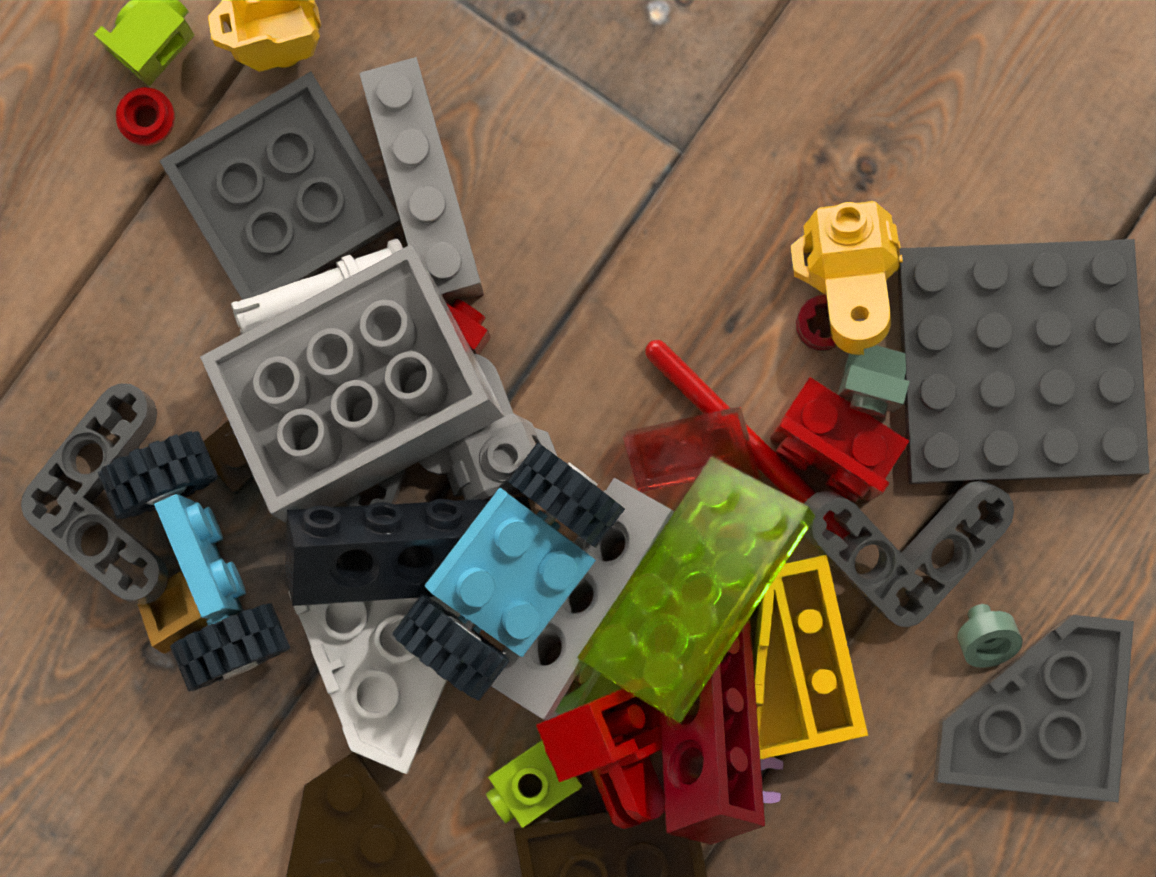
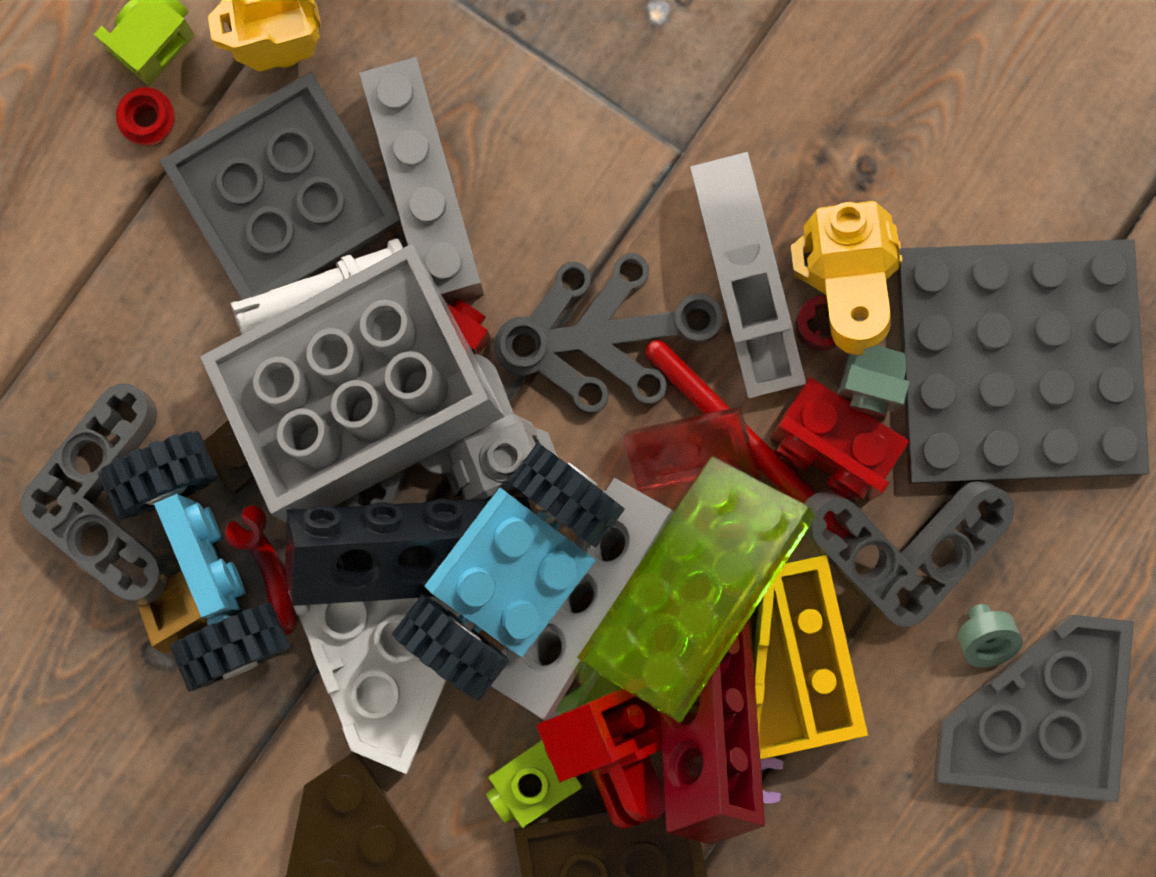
none -> red piece [225,506,297,635]
none -> dark grey plant [494,253,723,414]
none -> light grey slope [690,152,806,398]

